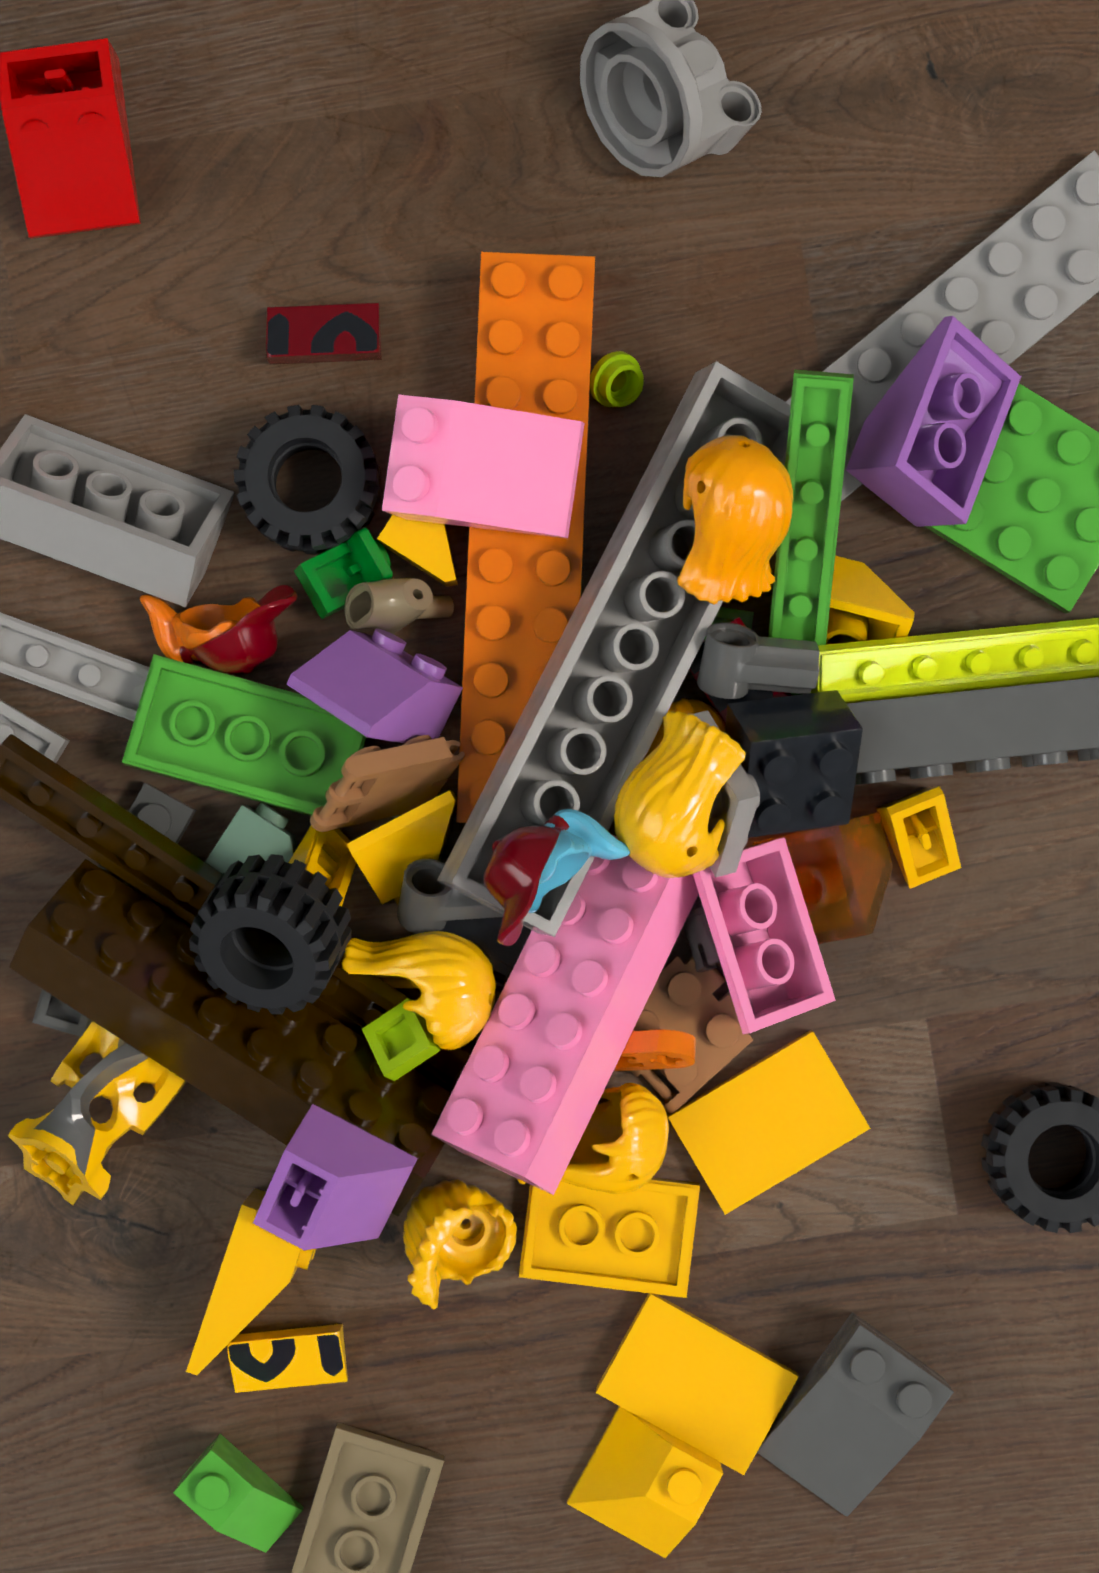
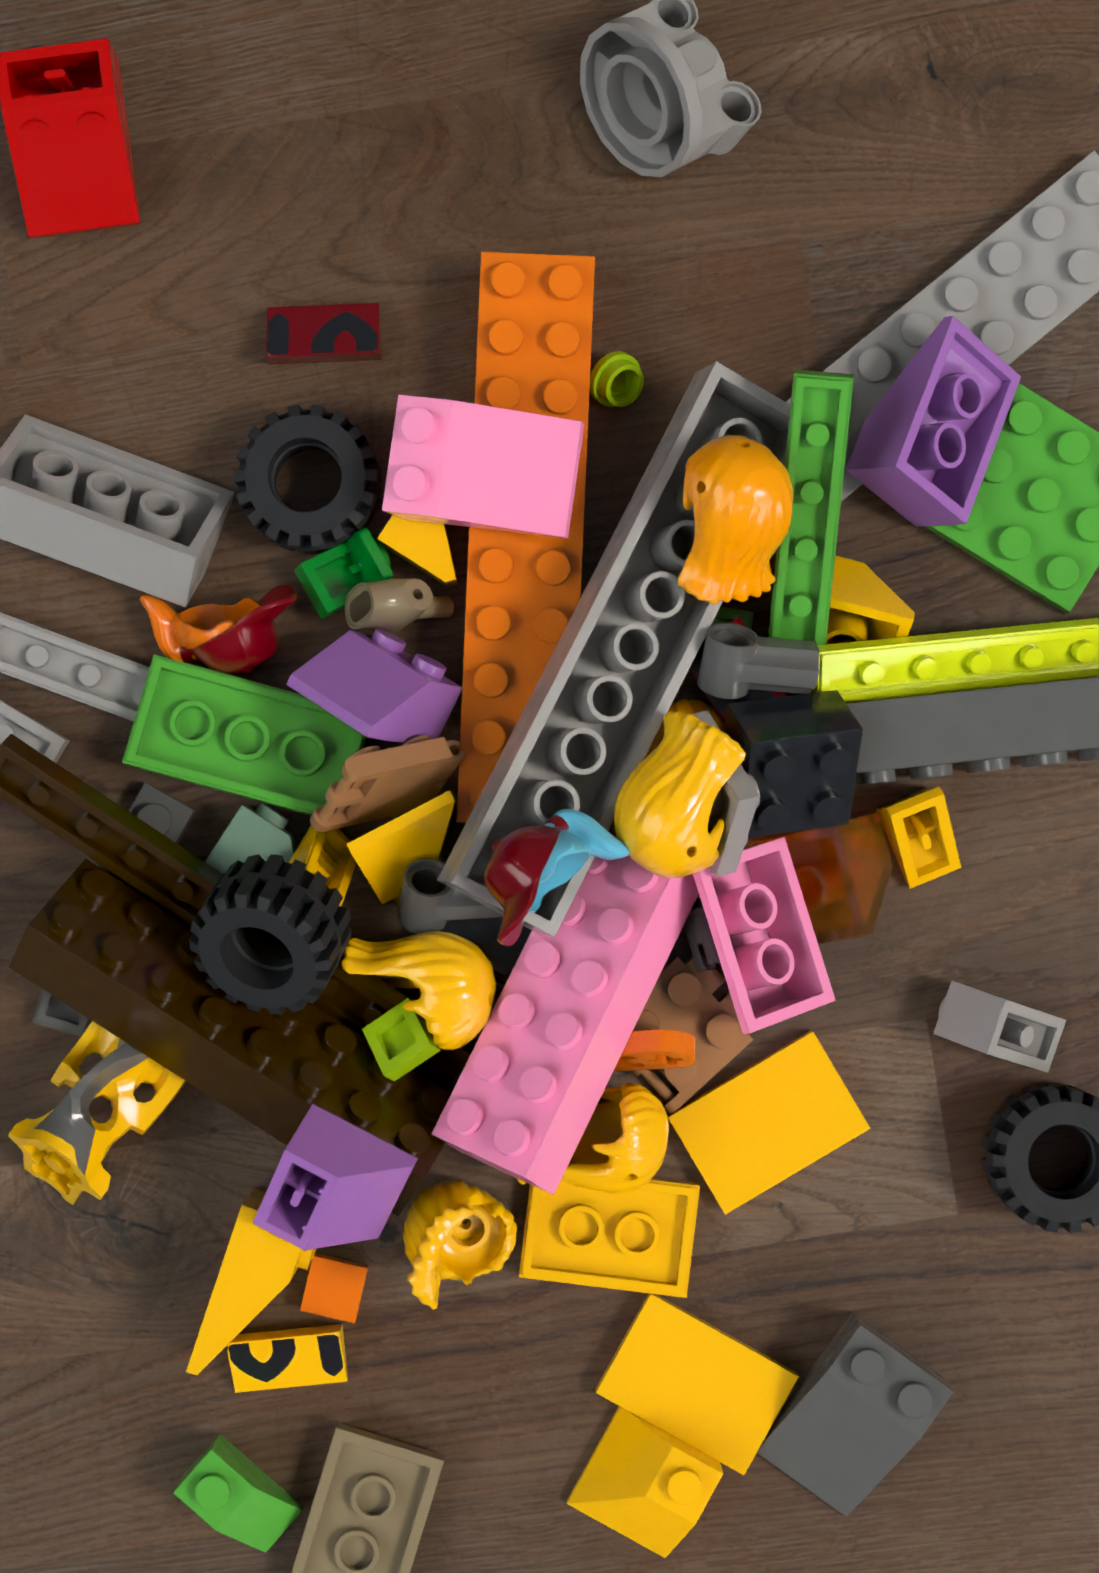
none -> orange tile [300,1253,369,1323]
none -> light grey slope [933,981,1066,1073]

